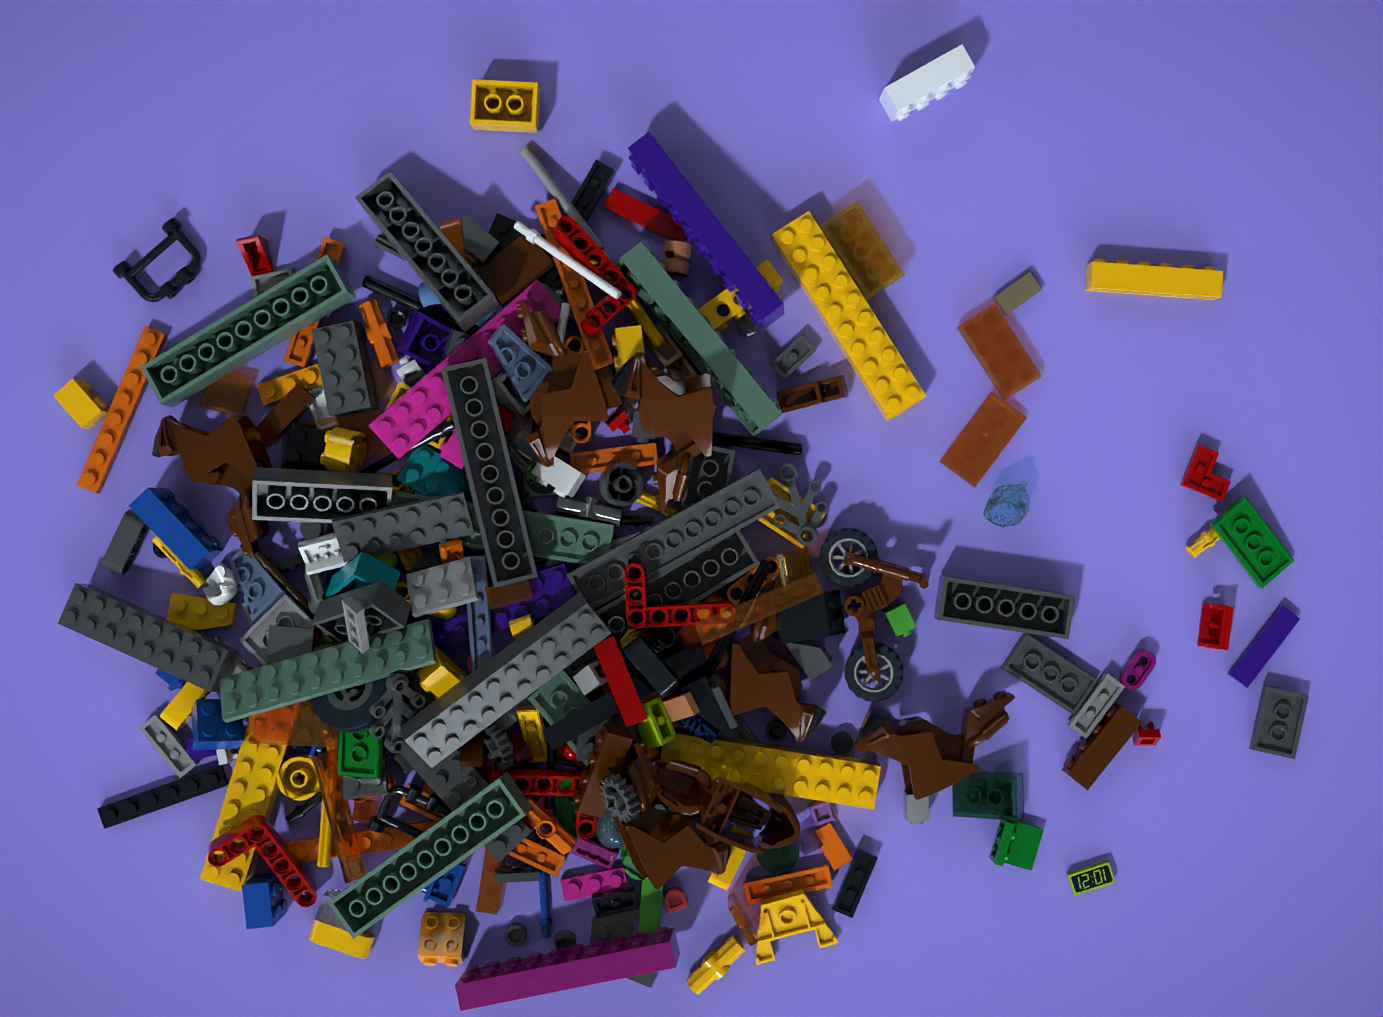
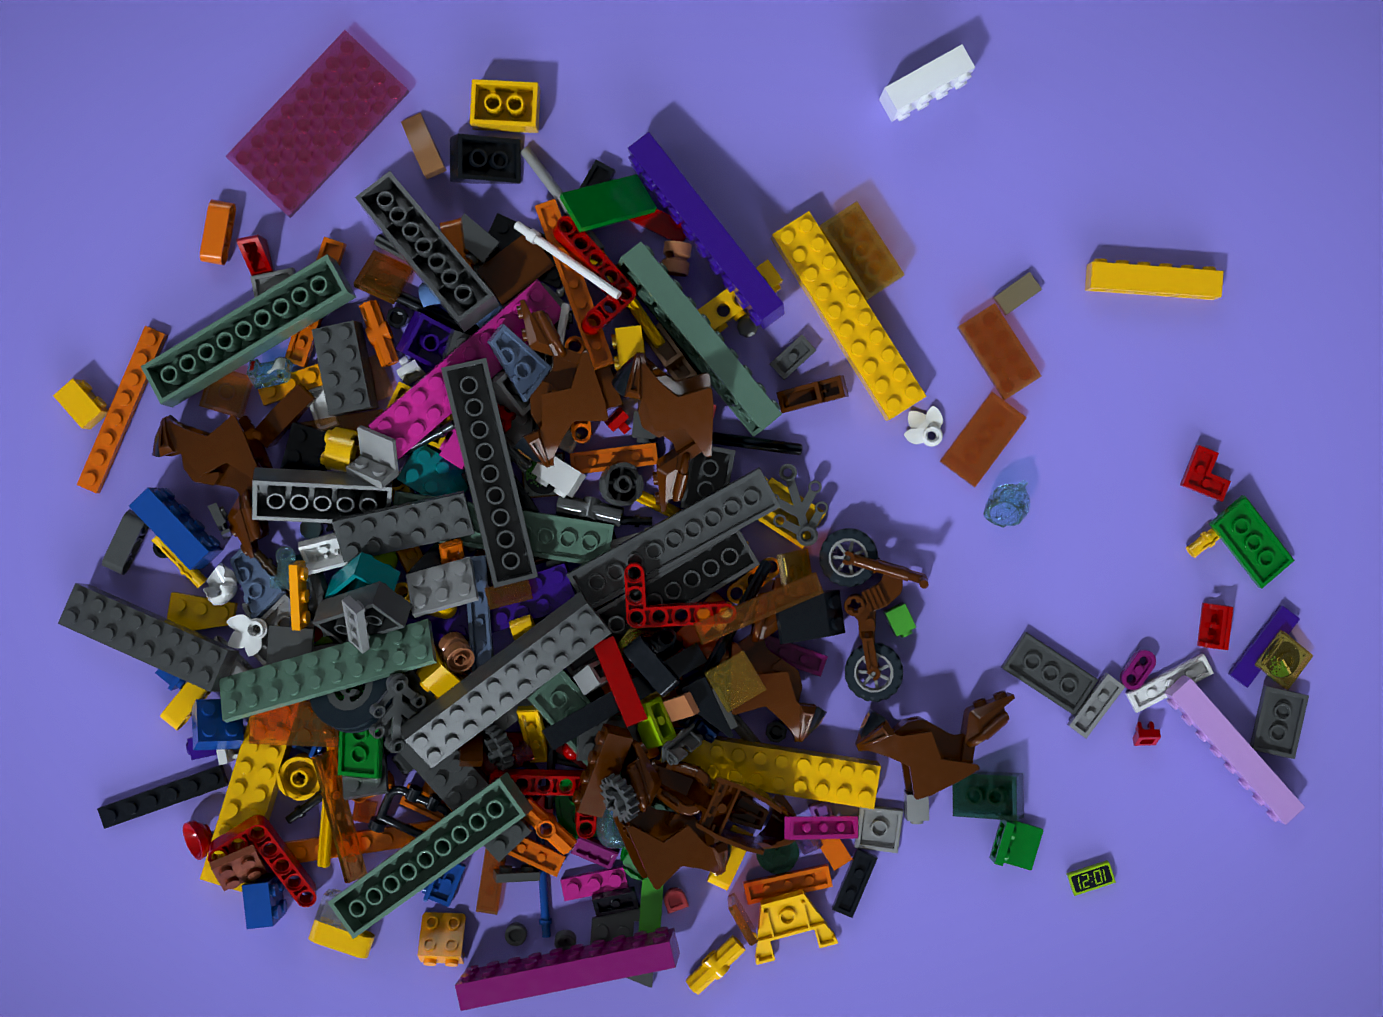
black bar [113,218,201,302] -> none
light grey plate [139,713,199,778] -> none
dark grey slope [786,642,833,681] -> none
black tile [831,731,853,754] -> none
dark grey brick [934,575,1075,639] -> none
reddish brown brick [1062,703,1142,790] -> none
none -> red piece [183,820,213,860]
none -> orange beam [200,199,236,265]
none -> dark grey plate [208,503,232,539]
none -> copper plate [209,844,267,891]
none -> clear pink plate [225,30,409,218]
none -> white plate [227,614,268,657]
none -> clear light blue leg [247,357,293,389]
none -> clear light blue leg [269,546,296,590]
none -> light orange plate [288,561,311,631]
none -> light grey bracket [346,425,399,489]
none -> clear orange tile [354,250,413,305]
none -> medium nougat slope [401,113,447,180]
none -> nougat wheel [438,632,475,673]
none -> black slope [450,133,521,184]
none -> green tile [560,174,657,232]
none -> dark grey hinge [661,724,704,765]
none -> clear yellow tile [705,650,767,712]
none -> dark pink plate [784,816,858,840]
none -> light grey tile [854,805,903,853]
none -> white plate [904,406,943,447]
none -> white tile [1125,654,1214,713]
none -> lavender brick [1164,675,1305,825]
none -> clear yellow tile [1255,630,1313,690]

